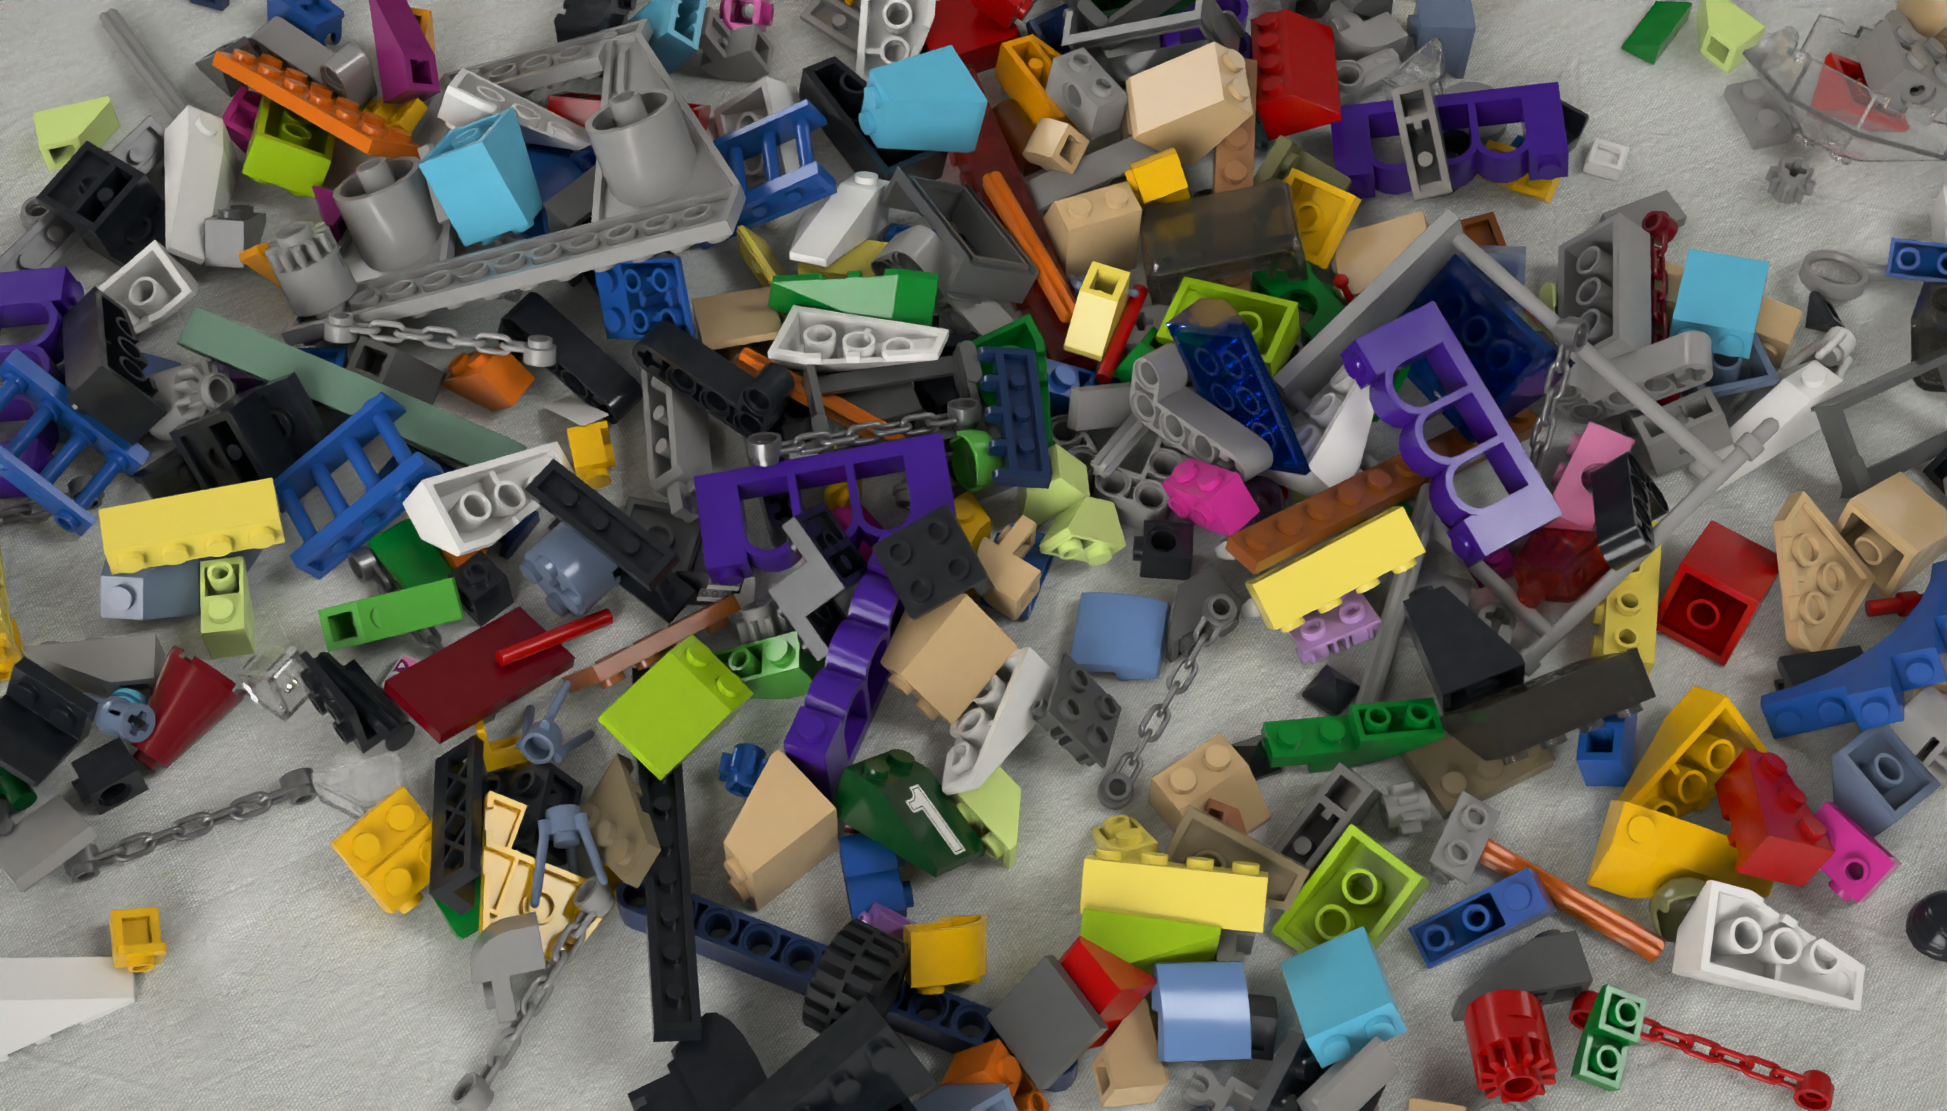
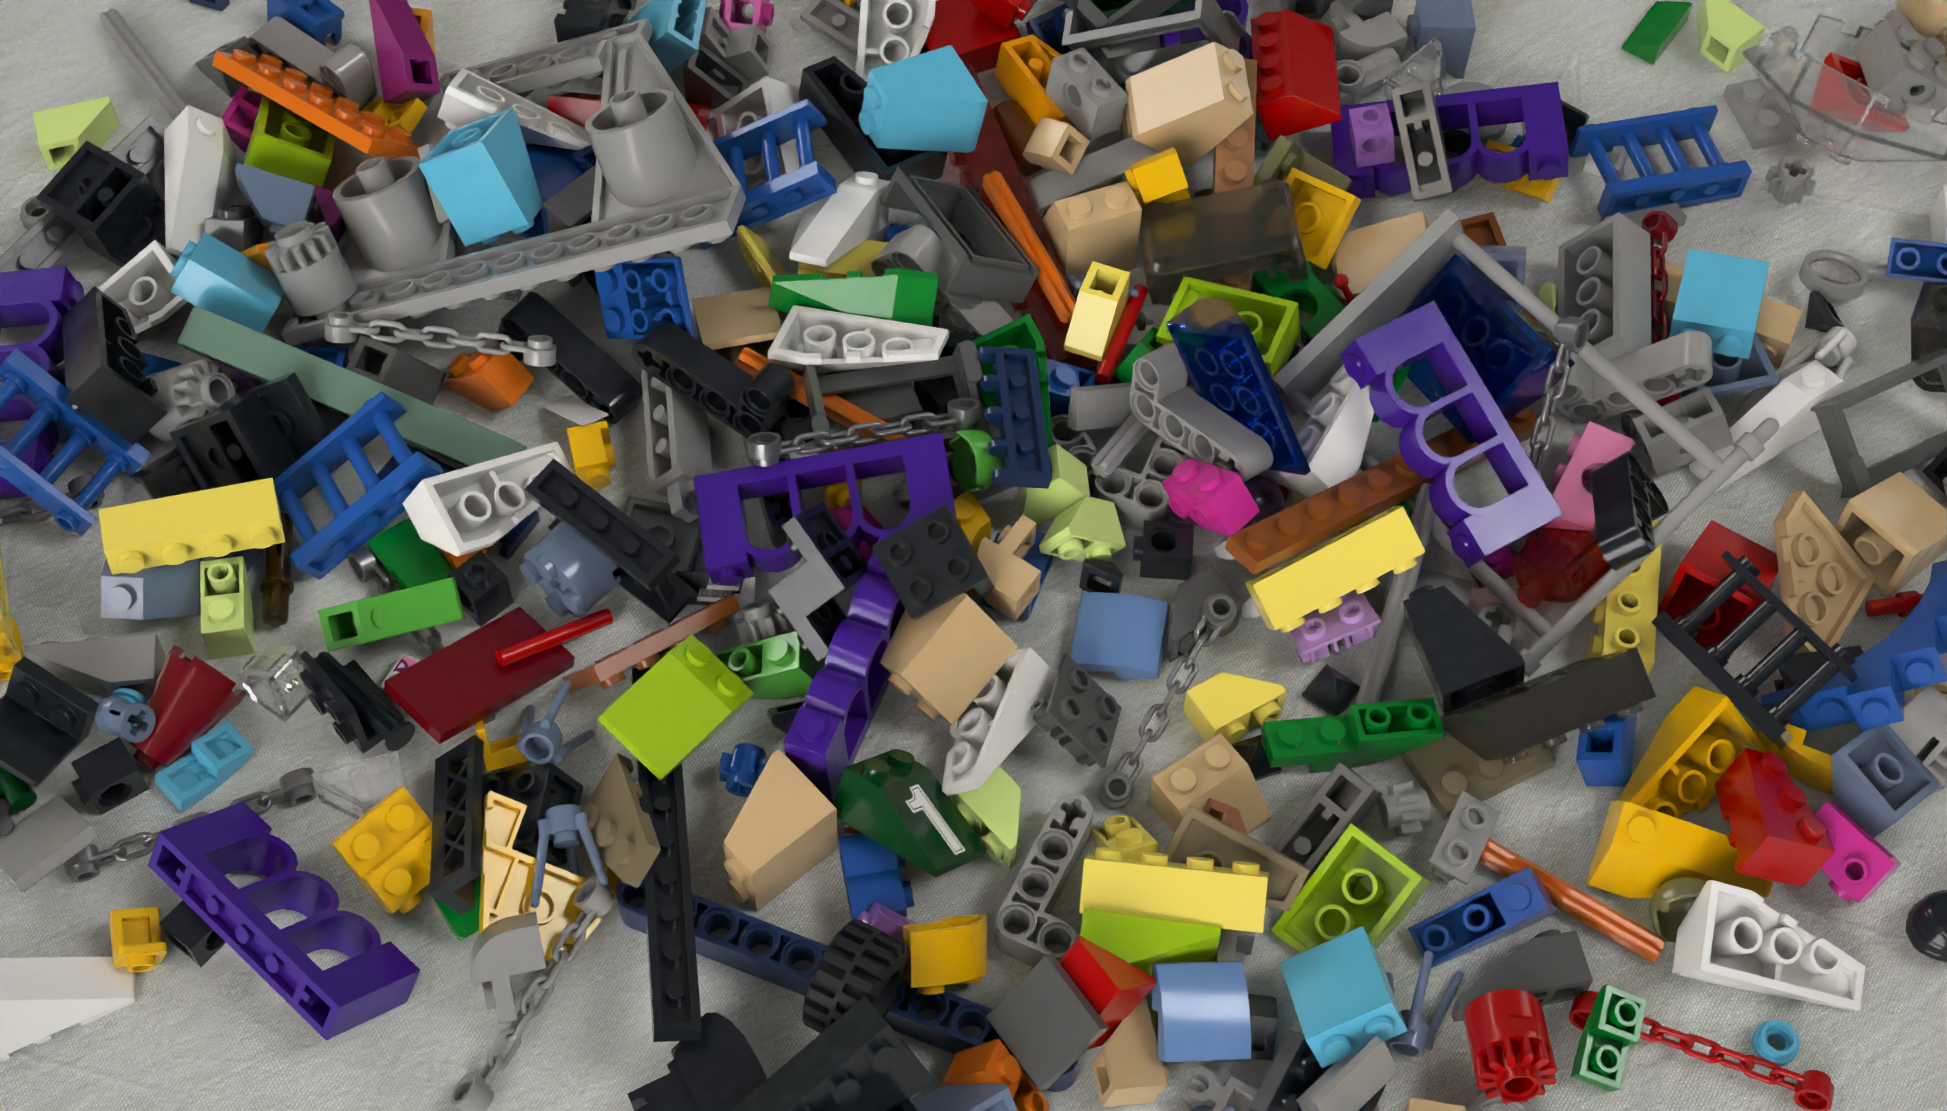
none -> dark purple fence [148,801,420,1040]
none -> medium azure slope [155,721,254,813]
none -> black brick [159,900,226,967]
none -> medium azure brick [170,232,284,333]
none -> sand blue slope [235,162,316,236]
none -> dark brown axle [260,512,294,628]
none -> dark grey slope [683,42,750,109]
none -> black slope [767,700,805,734]
none -> light grey beam [995,793,1093,968]
none -> black slope [1079,558,1123,593]
none -> light yellow slope [1183,672,1287,745]
none -> medium lavender brick [1349,103,1395,168]
none -> sand blue plant [1386,951,1464,1057]
none -> blue fence [1569,105,1752,220]
none -> black fence [1651,551,1859,750]
none -> medium azure plate [1752,1020,1800,1066]
none -> yellow slope [1755,724,1833,794]

